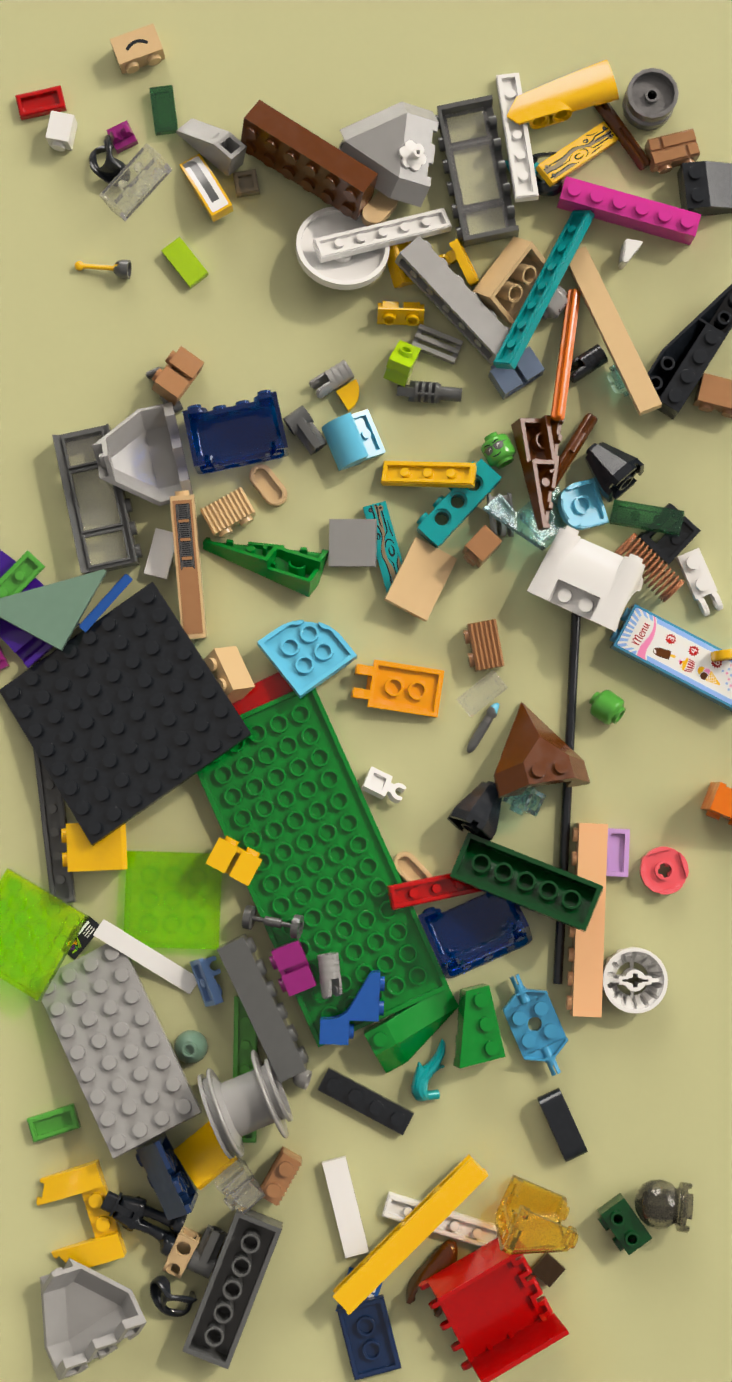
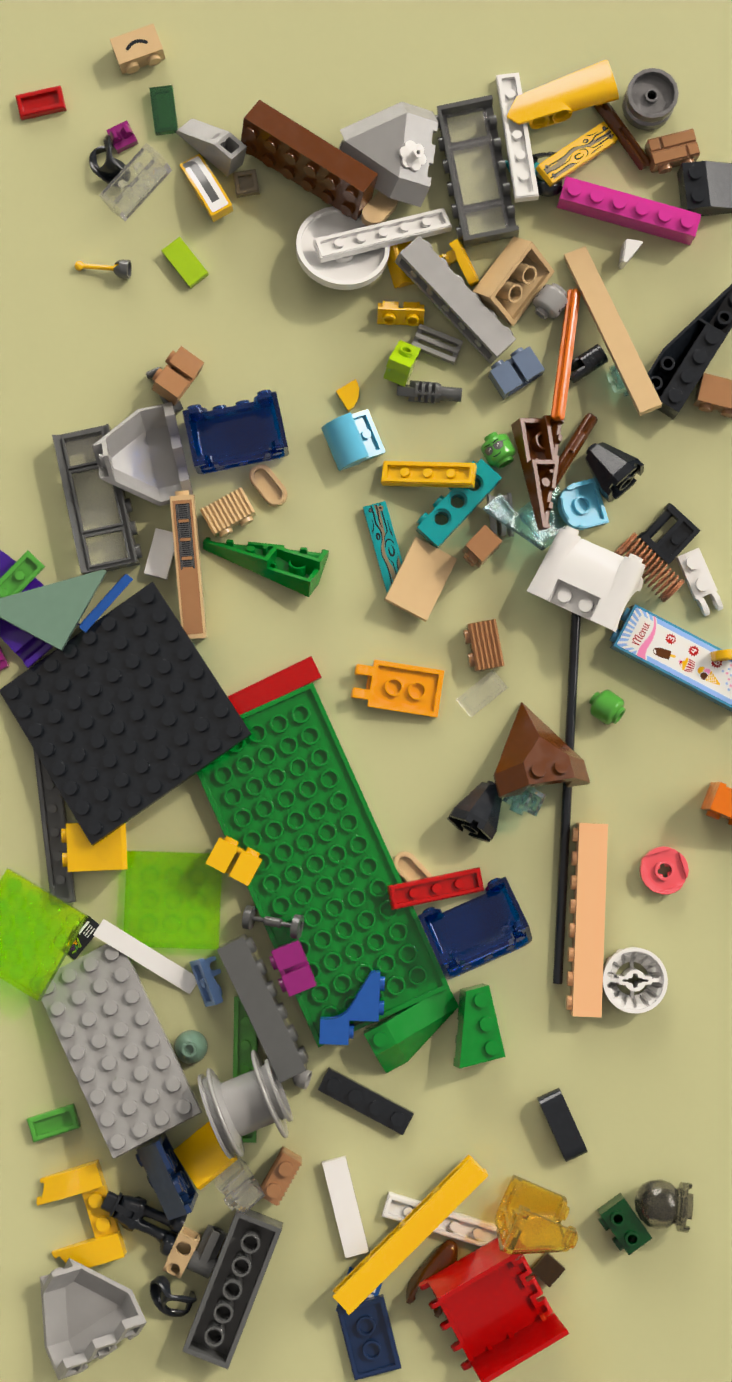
white brick [45,111,78,151] -> none
tan slope [204,646,255,703] -> none
medium azure plate [257,620,357,699] -> none
dark grey piece [283,405,327,455] -> none
light grey hinge [309,360,355,399] -> none
light grey hinge [317,952,343,999] -> none
light grey tile [329,519,377,567] -> none
white plate [361,767,406,803] -> none
teal piece [411,1039,446,1102] -> none
dark green arch [450,832,603,932] -> none
dark grey piece [467,703,499,753] -> none
teal tile [493,210,595,370] -> none
dark azure plate [502,974,568,1076] -> none
lavender tile [606,828,630,877] -> none
clear green tile [609,499,685,536] -> none

